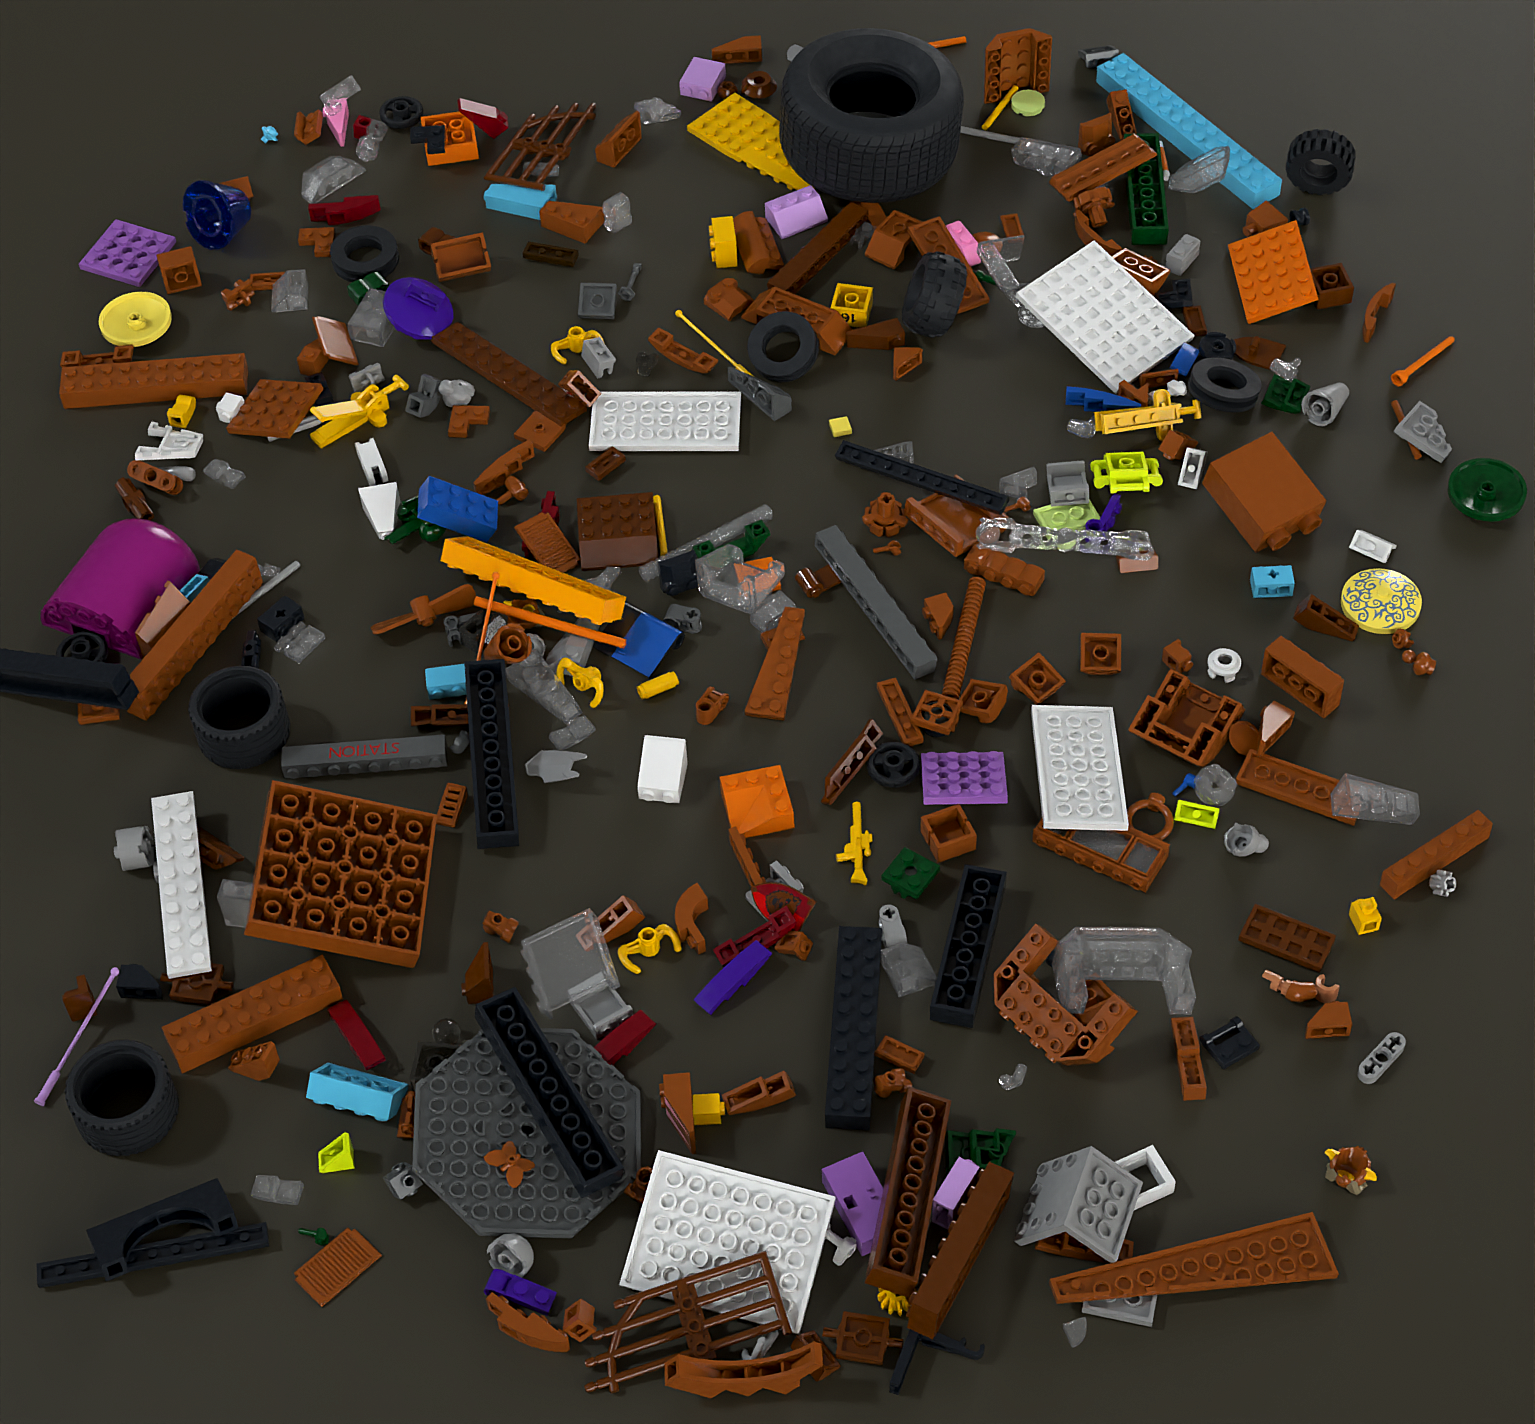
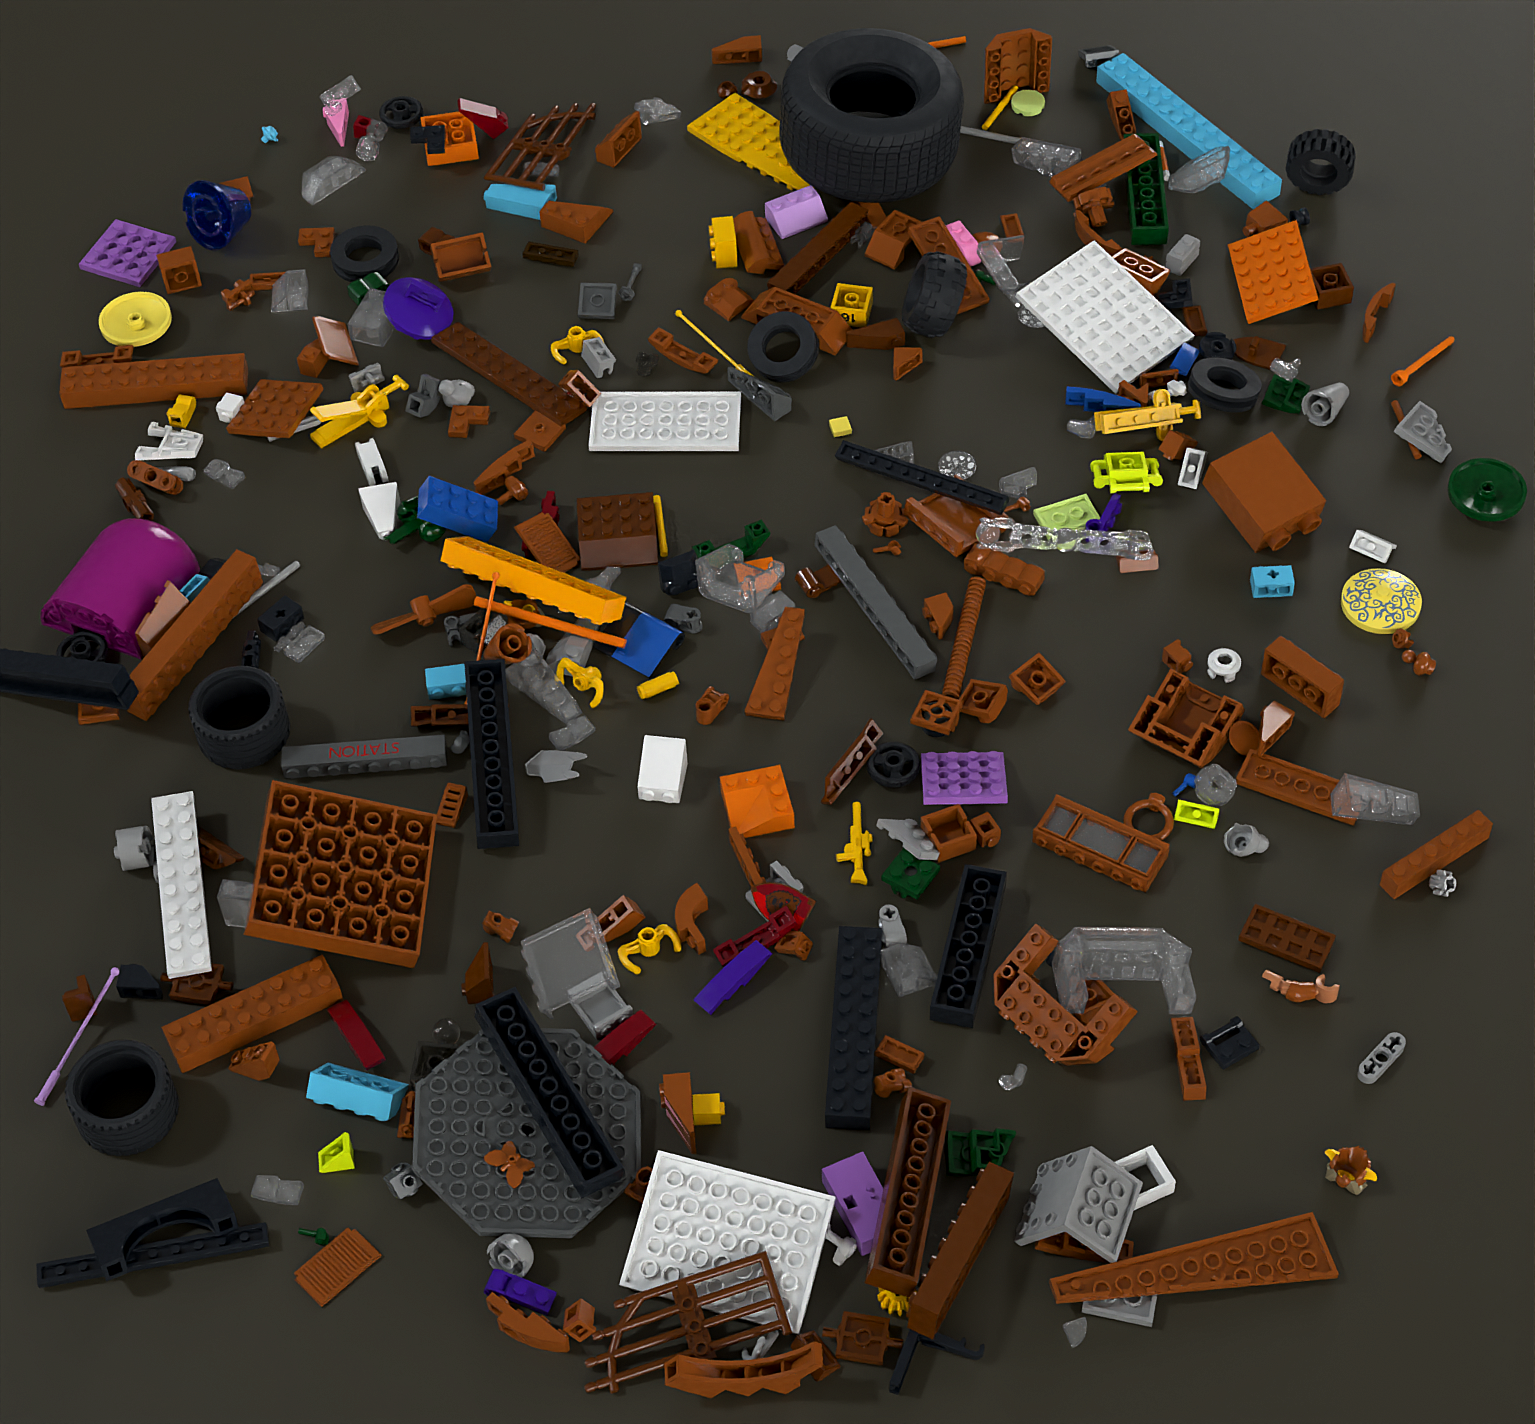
dark orange bracket [294,109,323,145] -> none
black slope [304,372,334,407] -> none
dark red slope [308,195,381,225] -> none
reddish brown plate [585,446,626,481] -> none
clear brick [602,192,632,234] -> none
clear piece [639,504,773,582] -> none
lavender brick [680,57,726,102] -> none
dark orange slope [722,1071,797,1115] -> none
dark orange plate [877,678,924,746] -> none
lavender brick [932,1157,979,1229] -> none
white plate [1031,705,1129,831] -> none
light grey panel [1046,460,1089,507] -> none
dark orange slope [1078,113,1115,156] -> none
dark orange slope [1080,633,1121,675] -> none
reddish brown slope [1293,594,1359,641] -> none
dark orange slope [1305,1001,1352,1039] -> none
yellow brick [1349,897,1382,935] -> none
none -> light grey wing [876,819,940,860]
none -> clear dish [938,451,976,479]
none -> dark orange brick [970,812,1001,847]

